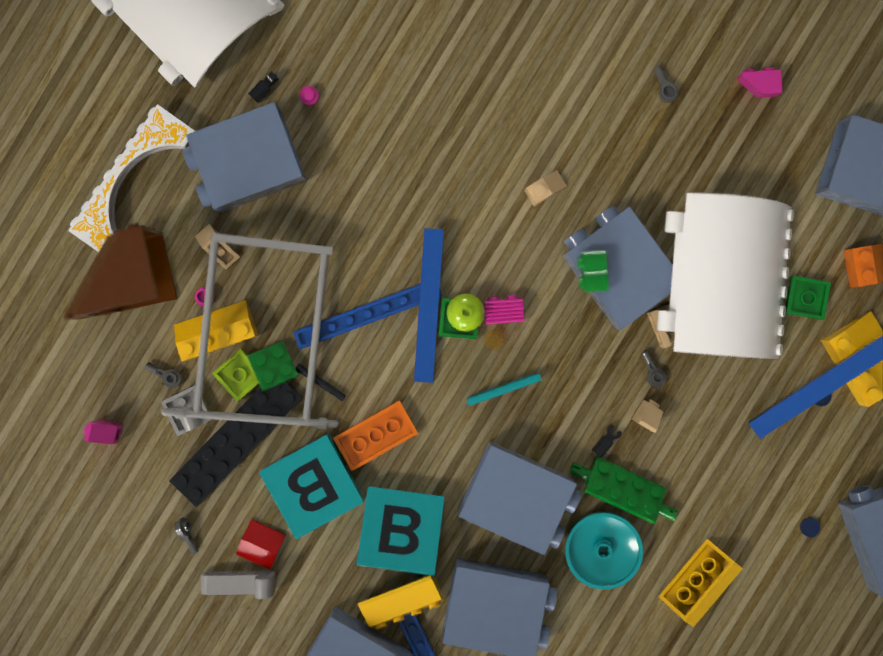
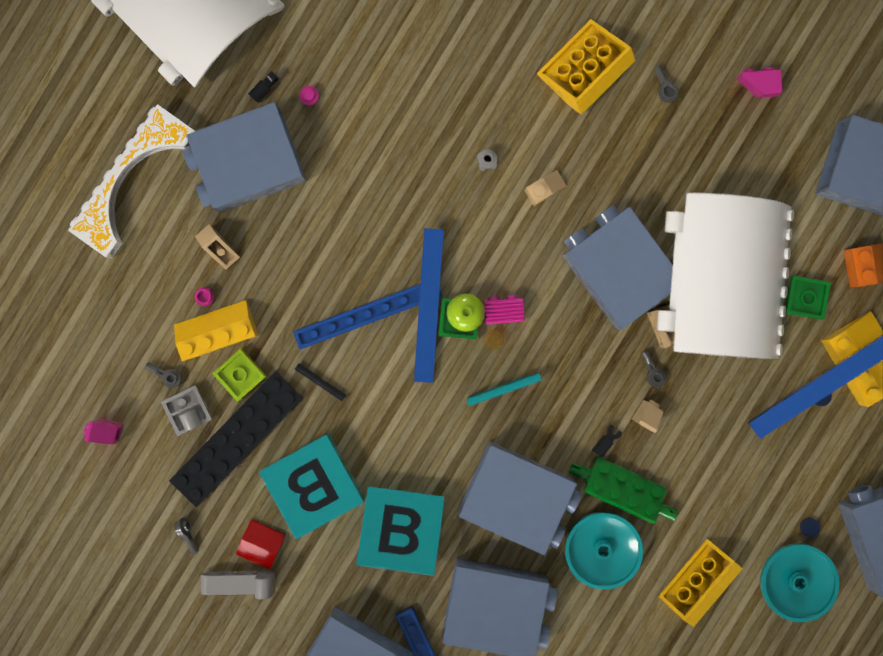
reddish brown windscreen [64,224,177,320] -> none
light grey piece [161,233,339,429] -> none
green plate [247,341,298,392] -> none
orange plate [333,400,418,471] -> none
yellow slope [358,575,444,630] -> none
green brick [577,250,609,293] -> none
none -> light grey brick [477,149,497,171]
none -> yellow slope [537,19,636,115]
none -> teal dish [760,543,839,622]

